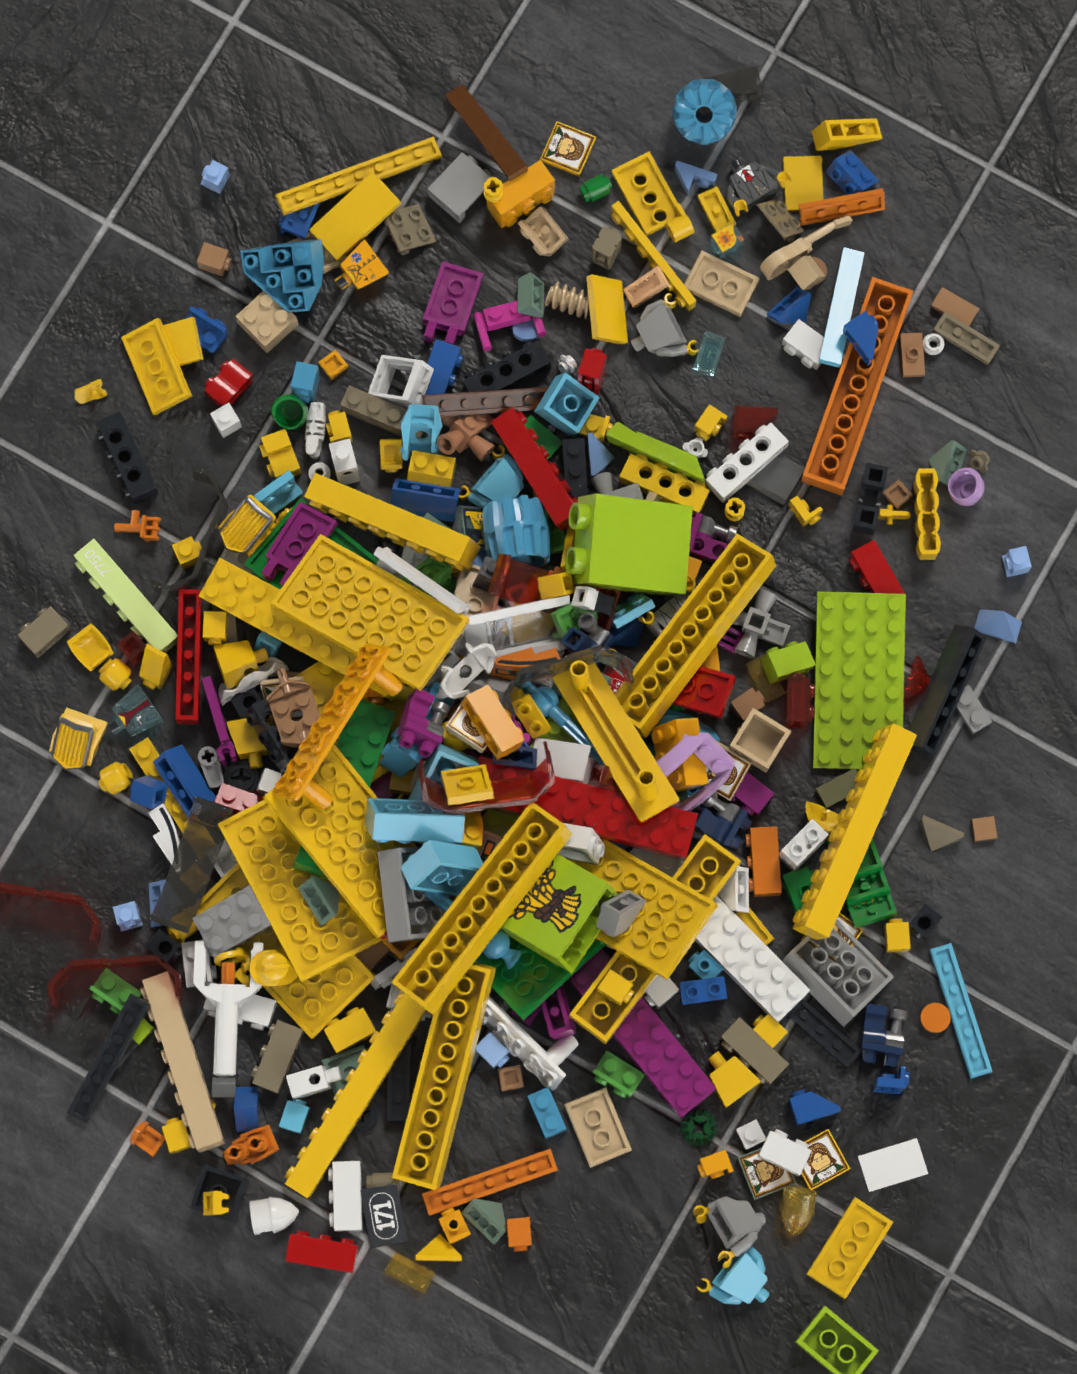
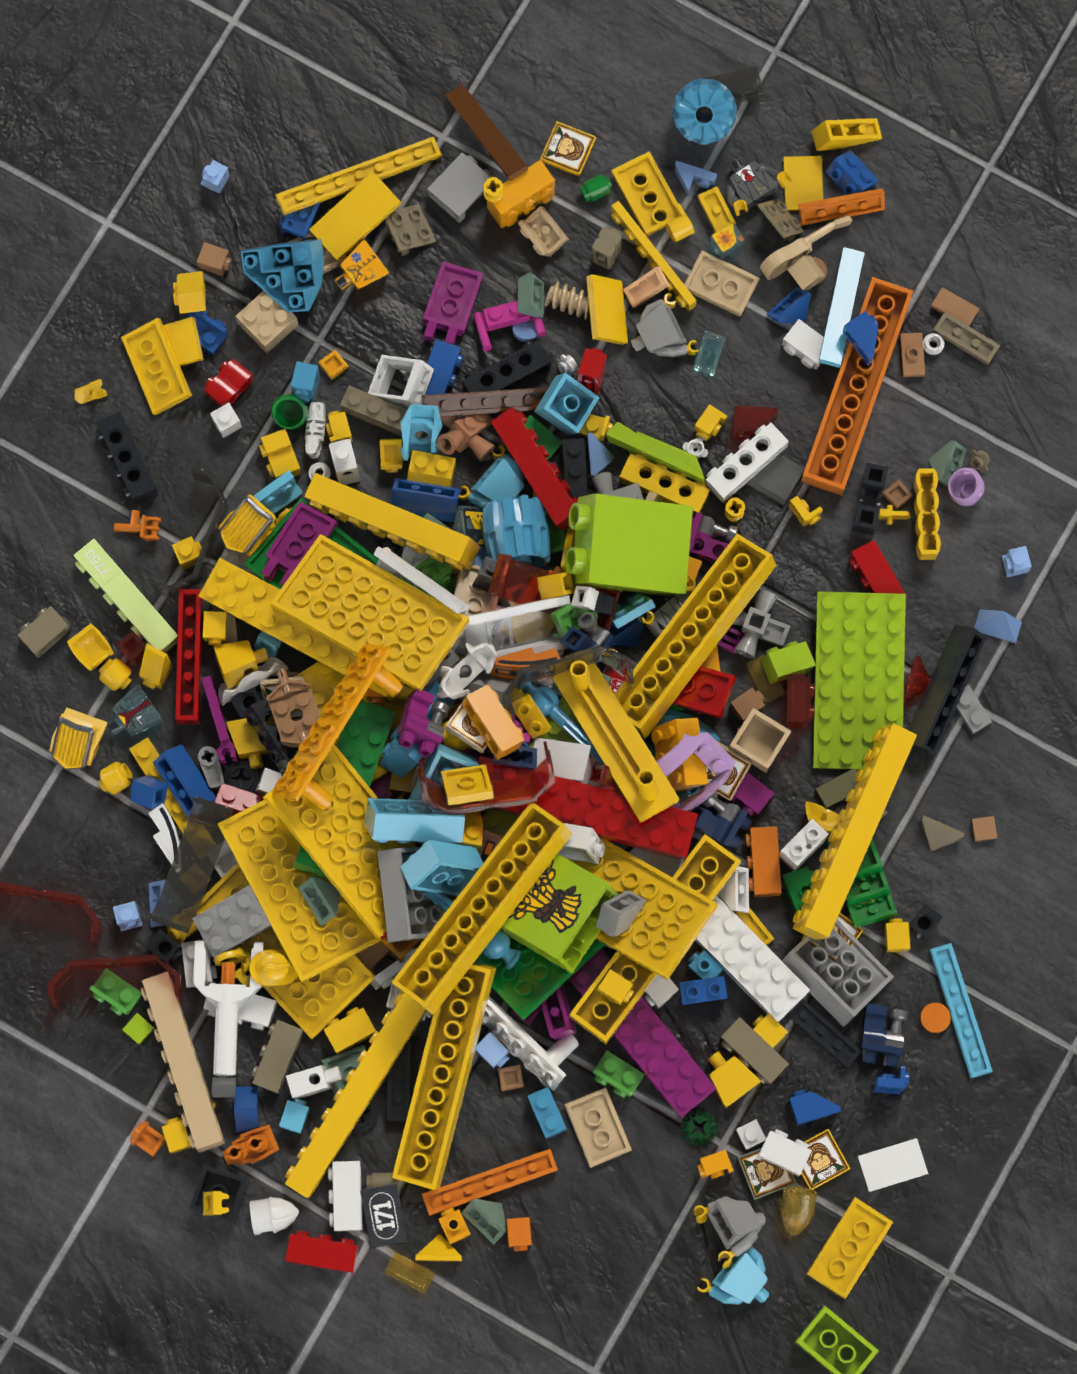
black tile [66,993,151,1123] -> none
none -> yellow brick [173,271,206,314]

